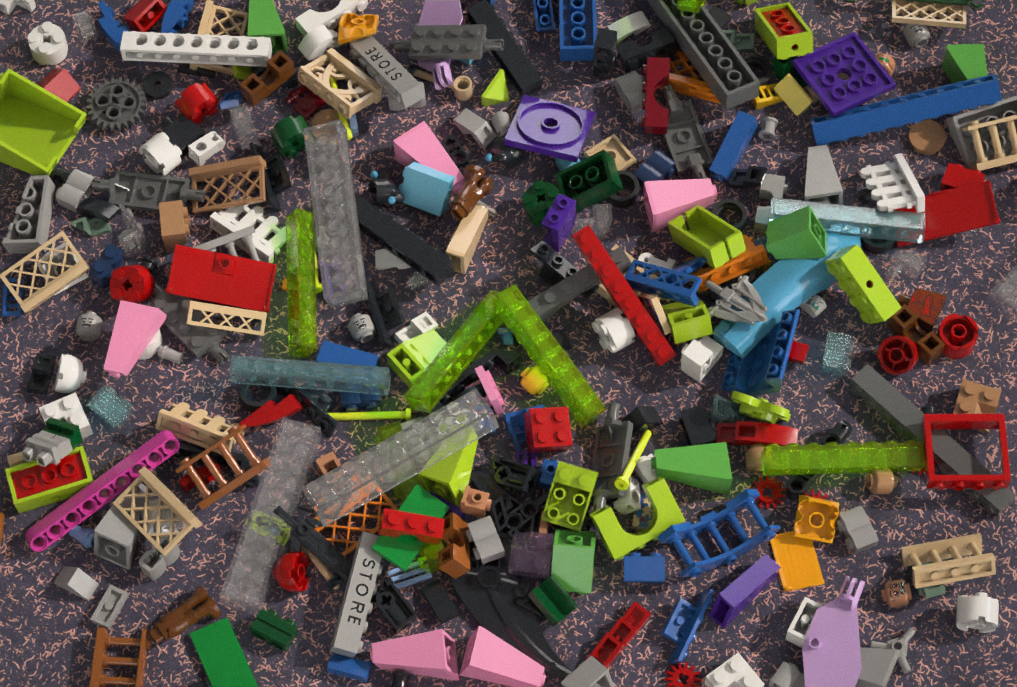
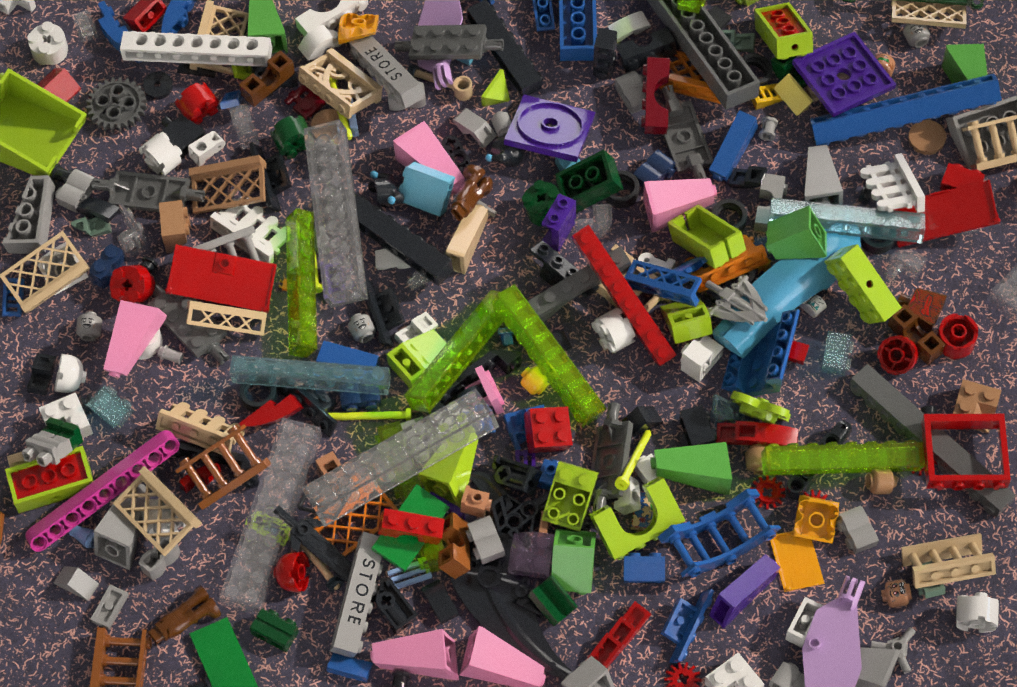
tan tile [584,134,636,171] -> none
tile [639,293,671,335] -> none

